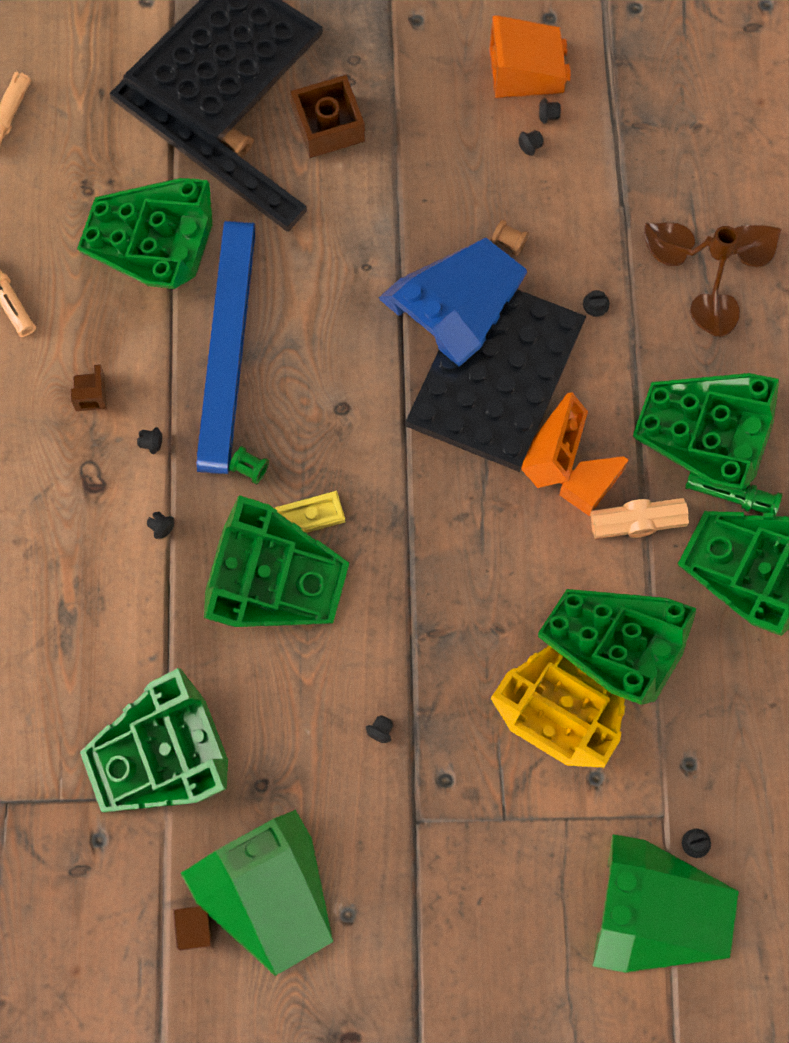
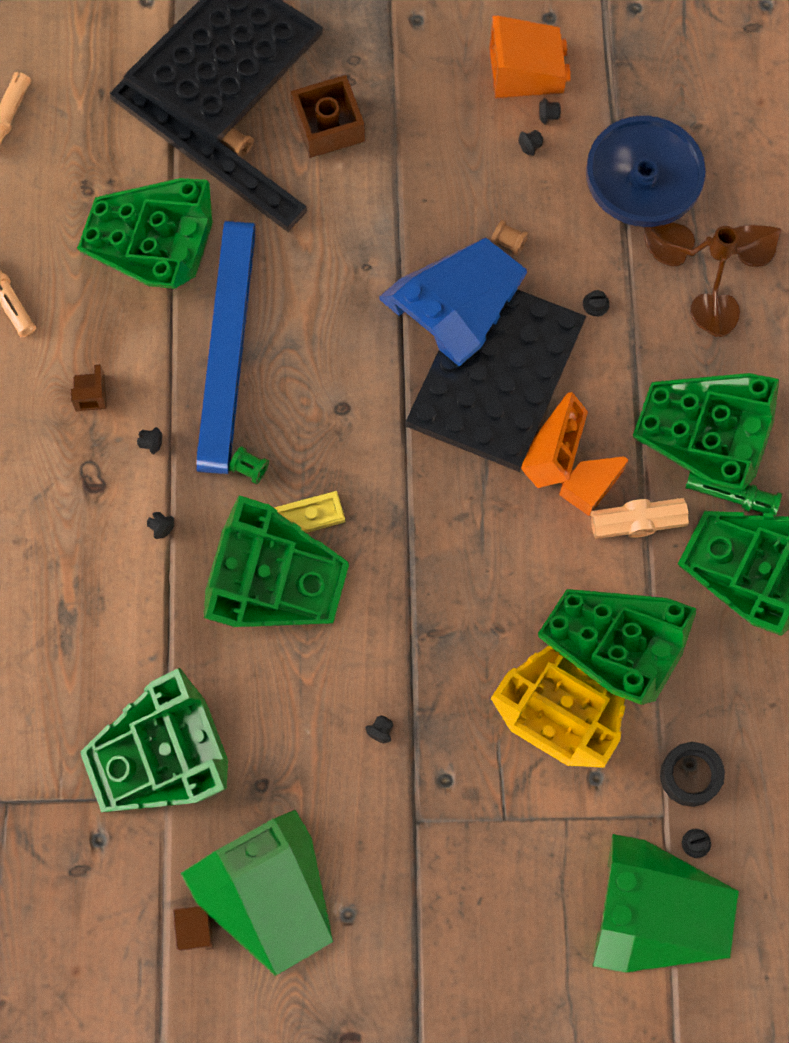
none -> dark blue dish [586,116,706,227]
none -> black tyre [660,742,725,807]

